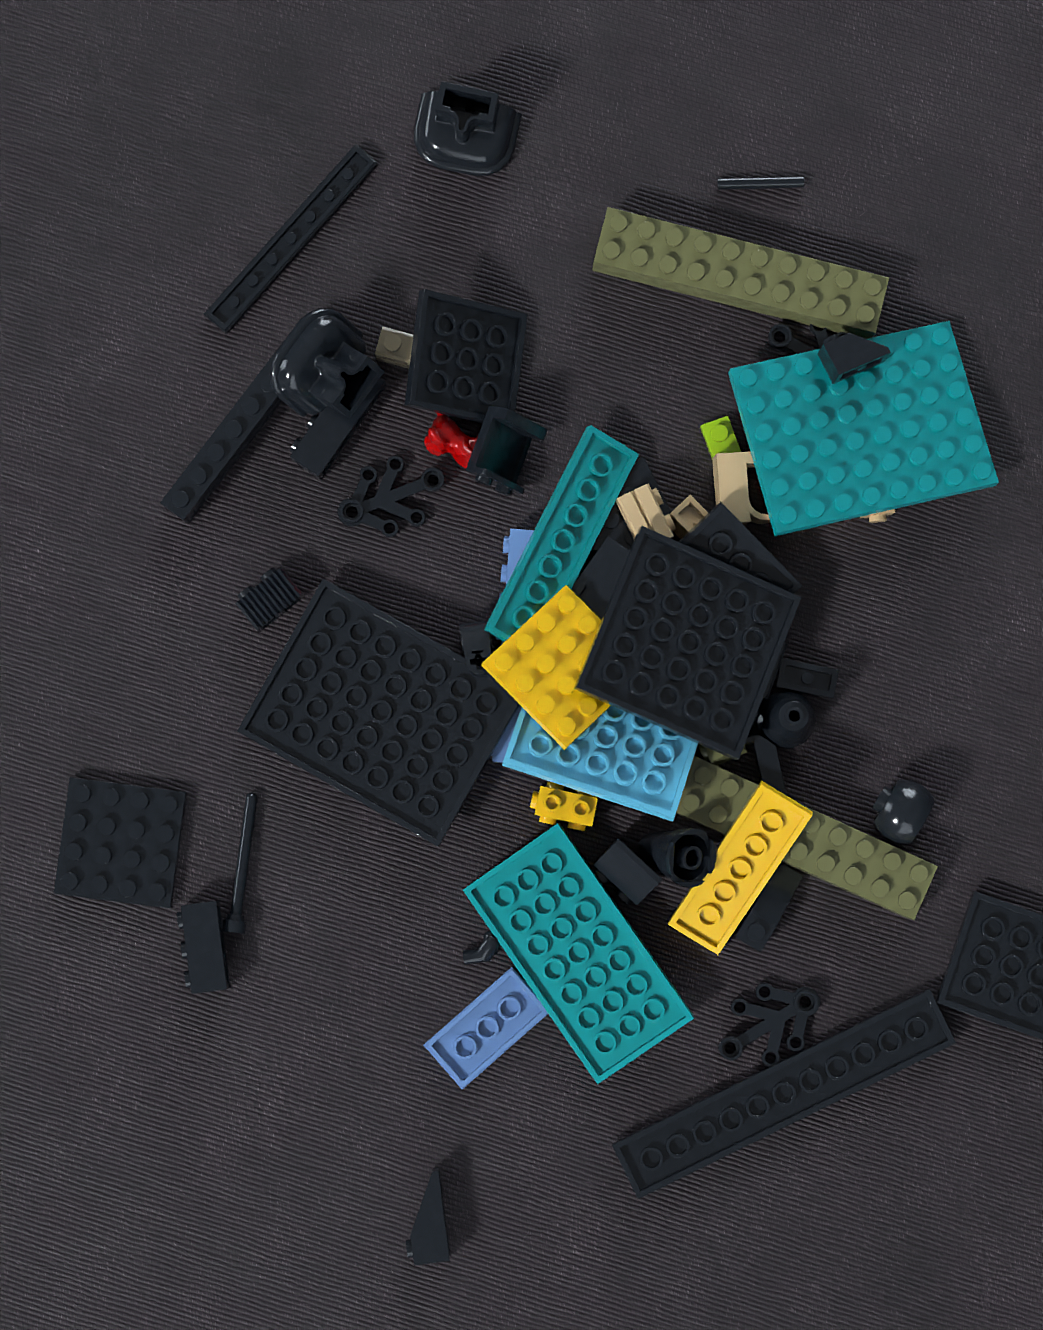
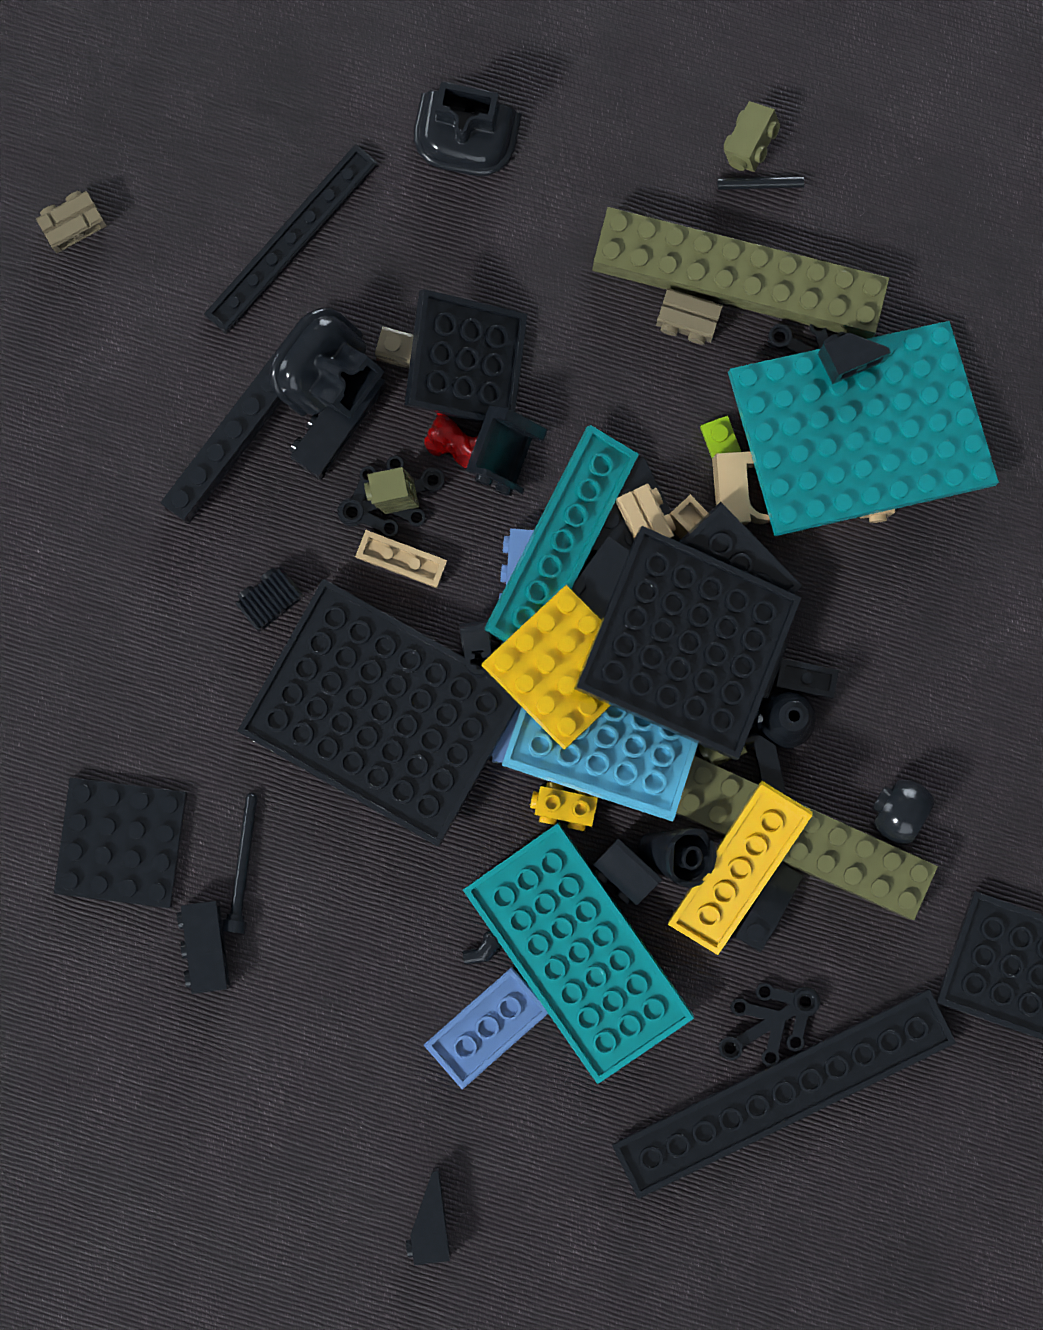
none -> dark tan brick [36,191,107,254]
none -> tan plate [355,530,447,588]
none -> olive brick [364,467,419,514]
none -> dark tan brick [656,288,723,345]
none -> olive brick [724,101,780,172]

